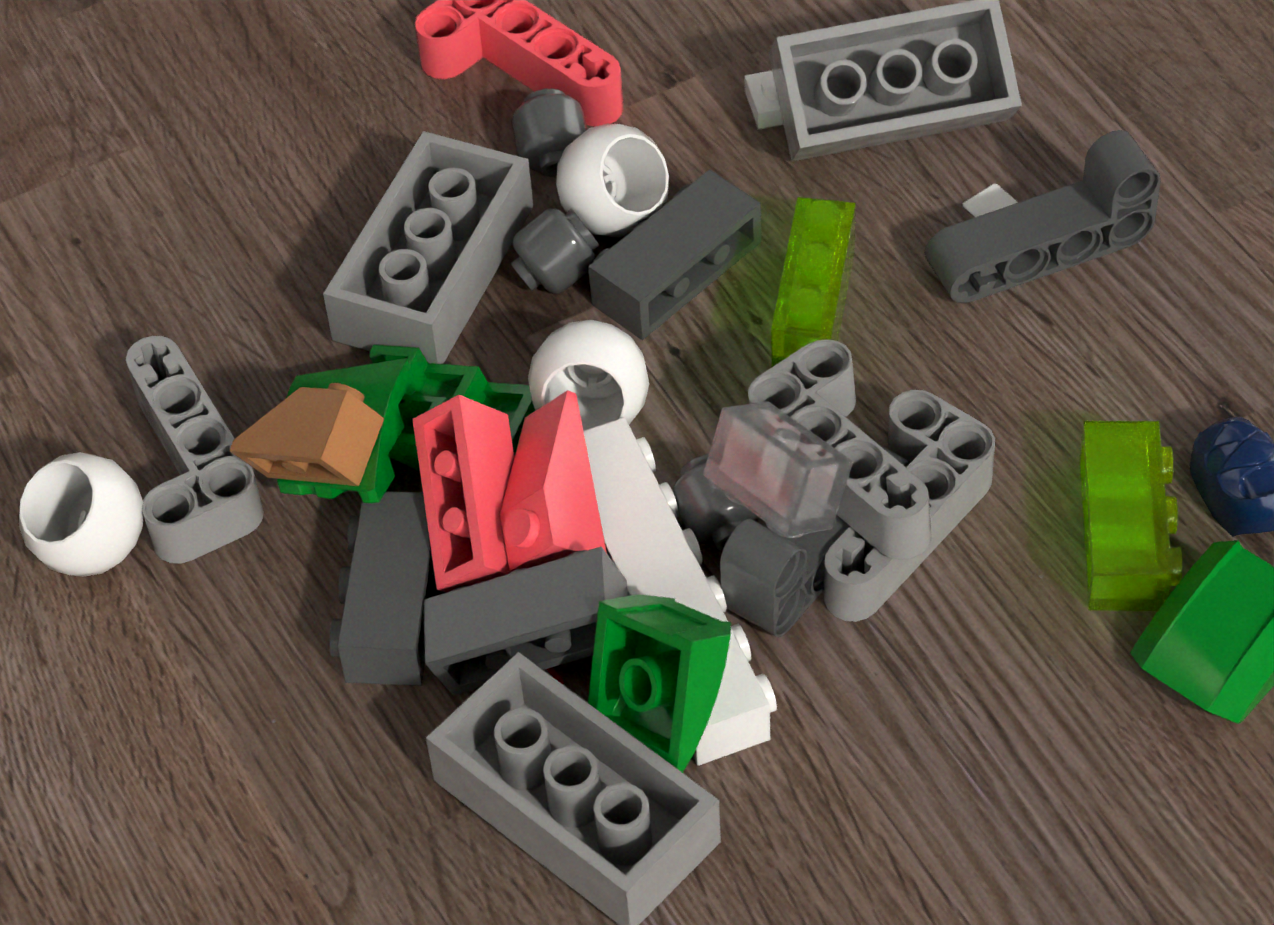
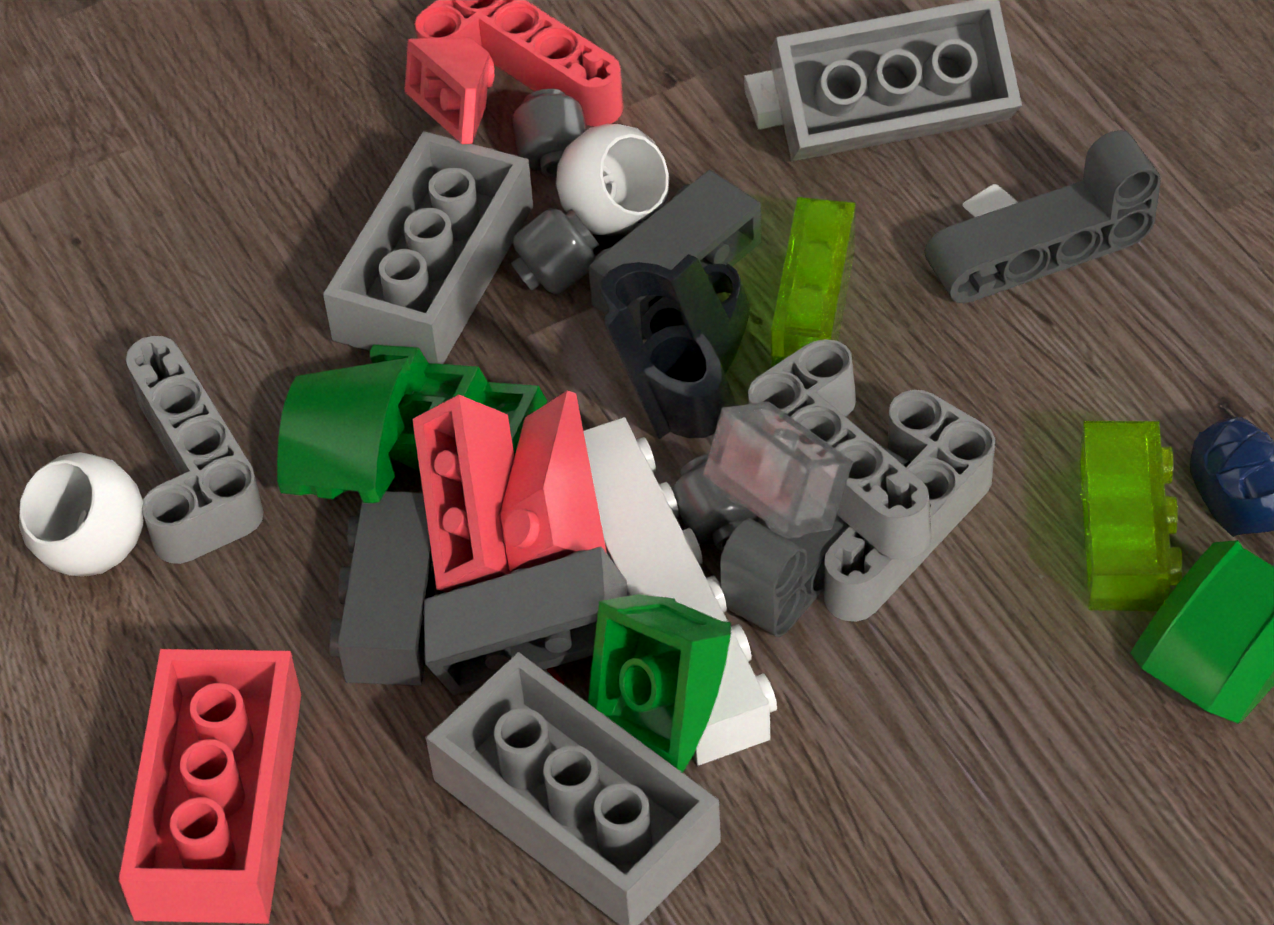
medium nougat slope [229,383,384,486] -> none
white helmet [528,320,649,431] -> none
none -> coral brick [119,649,301,924]
none -> coral slope [405,37,494,144]
none -> black panel [601,254,750,439]

